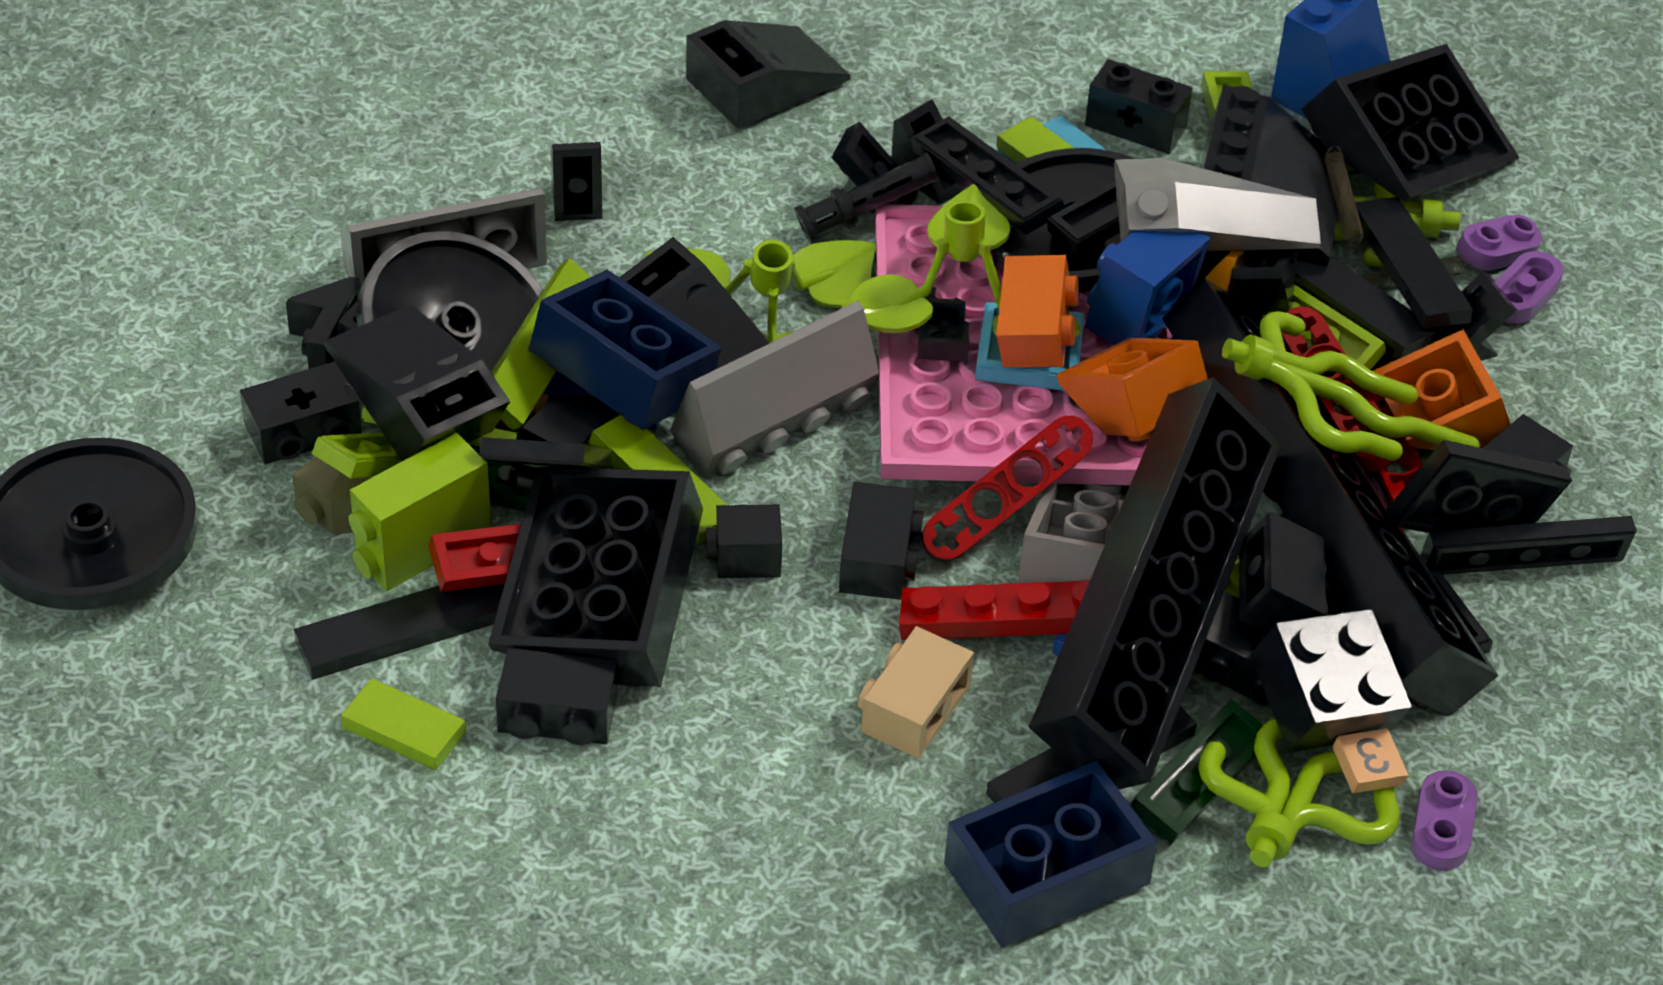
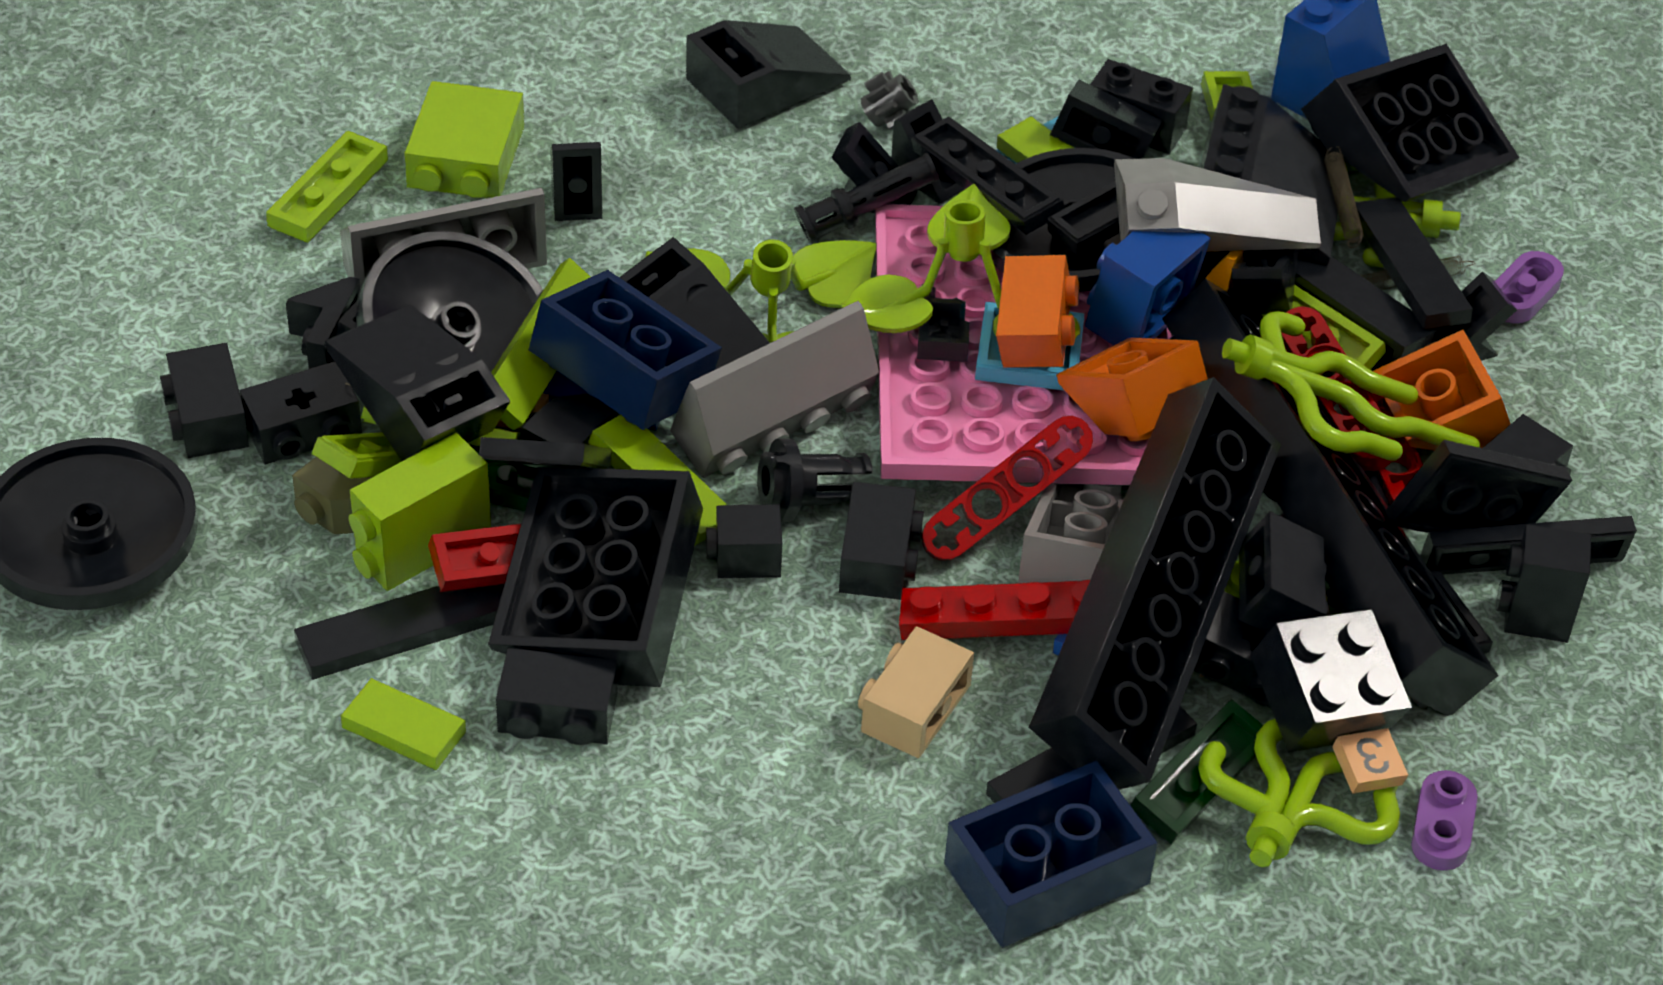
medium lavender plate [1456,215,1542,271] -> none
none -> black brick [160,343,249,458]
none -> lime plate [266,130,388,243]
none -> lime brick [404,81,525,198]
none -> black piece [757,438,873,522]
none -> dark grey gear [861,71,919,130]
none -> black brick [1050,79,1163,159]
none -> black brick [1496,524,1591,643]

